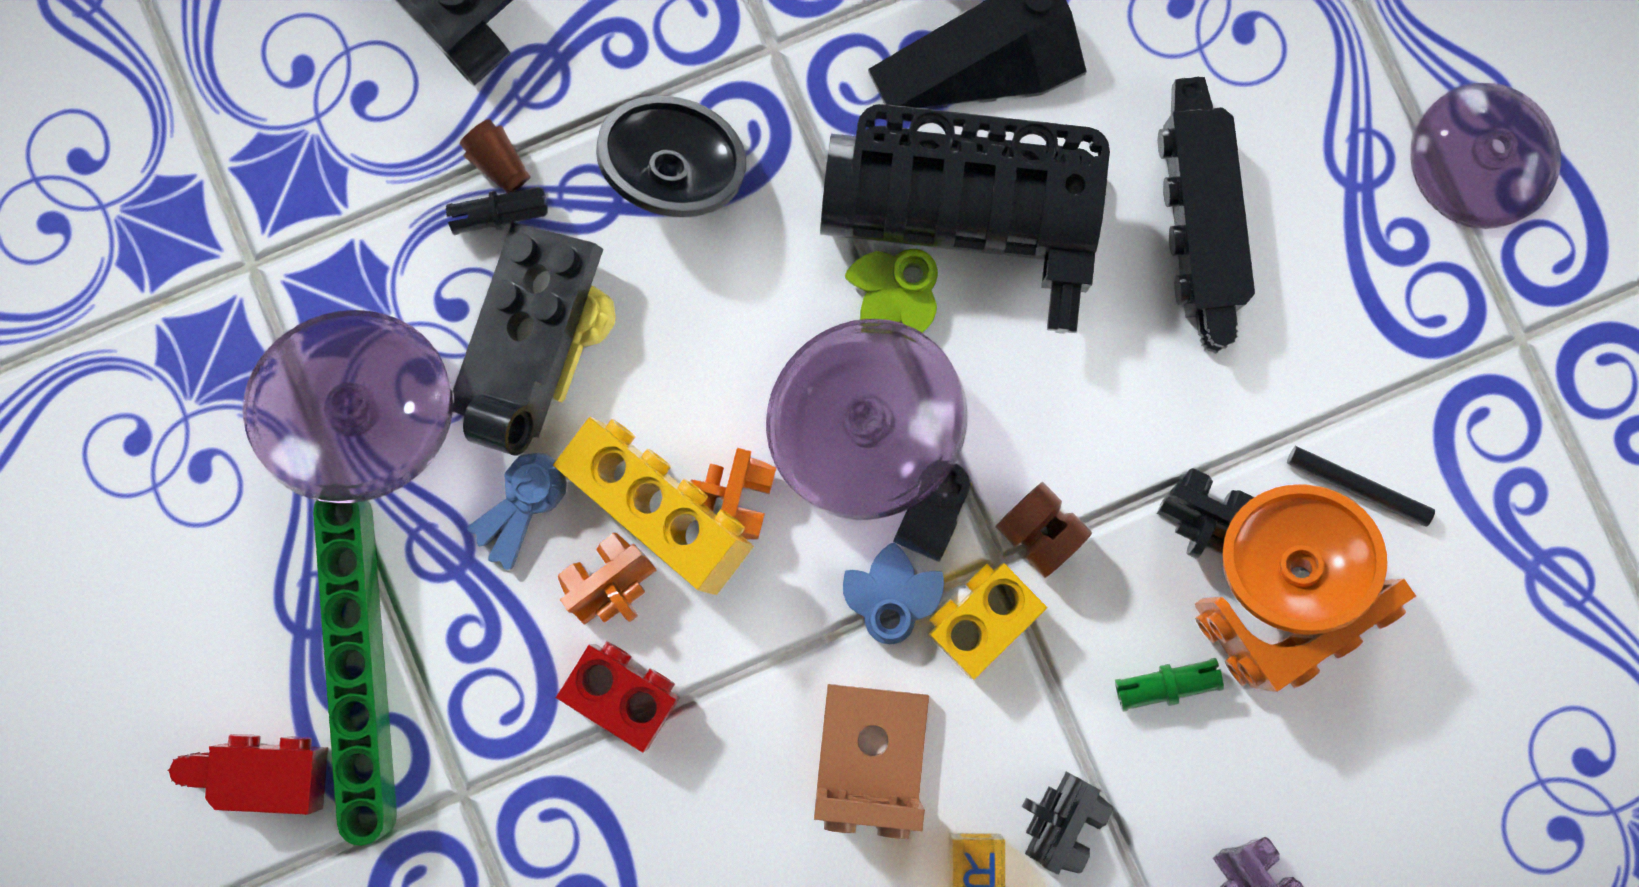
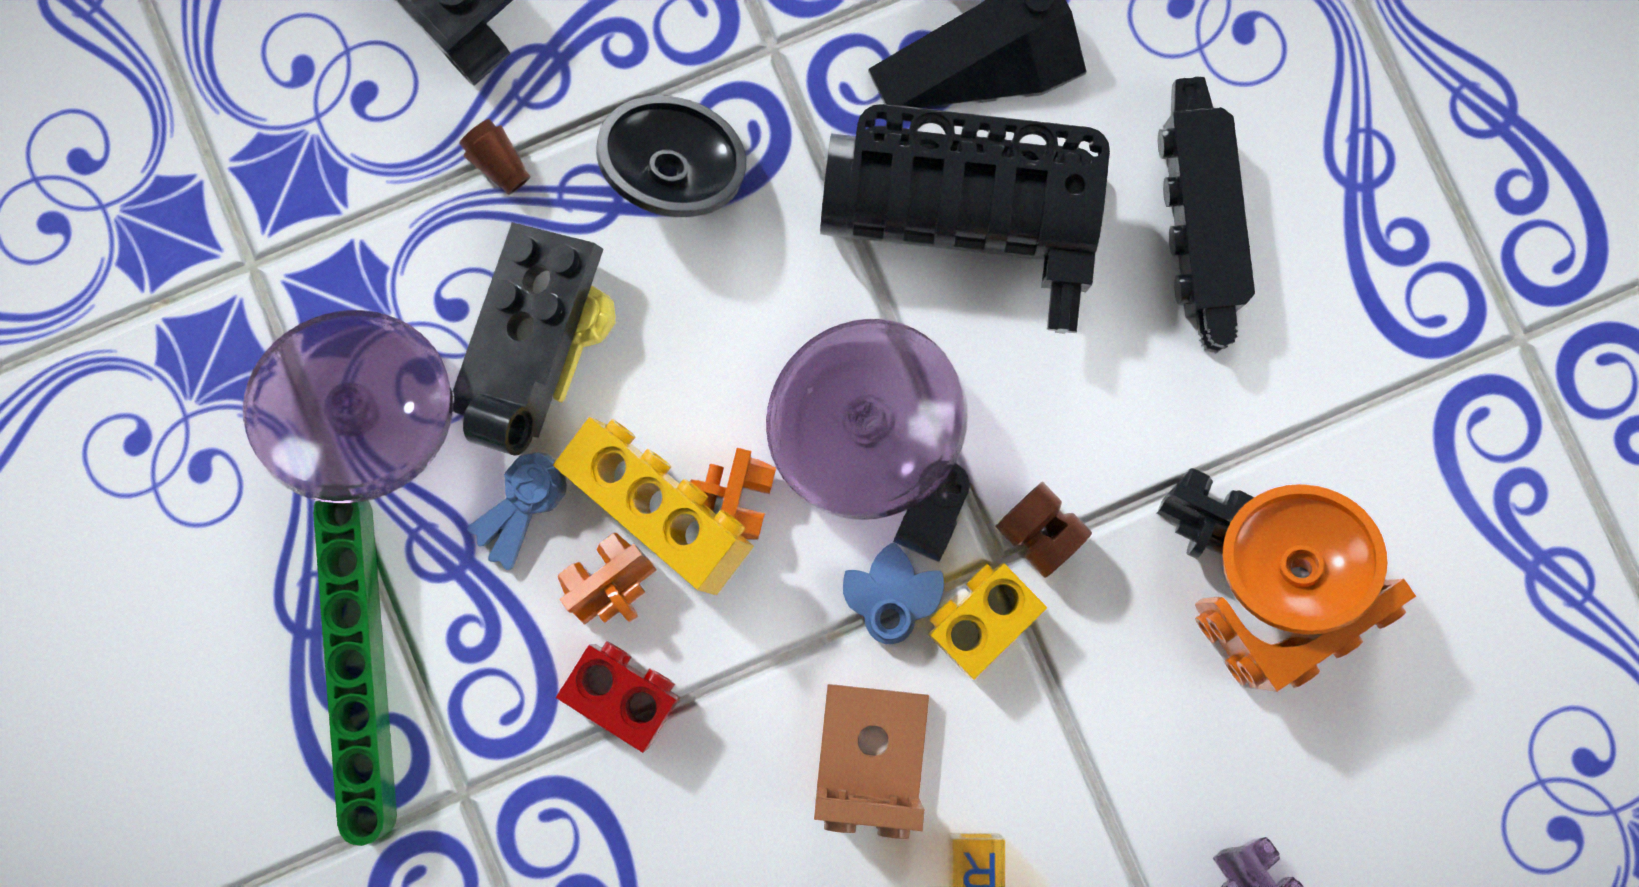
red hinge [167,734,328,815] -> none
black axle [446,187,548,236] -> none
lime plate [845,248,938,337] -> none
black hips [1021,771,1113,875] -> none
green pin [1115,658,1224,712] -> none
black bar [1287,445,1435,527] -> none
clear purple dish [1410,83,1561,229] -> none

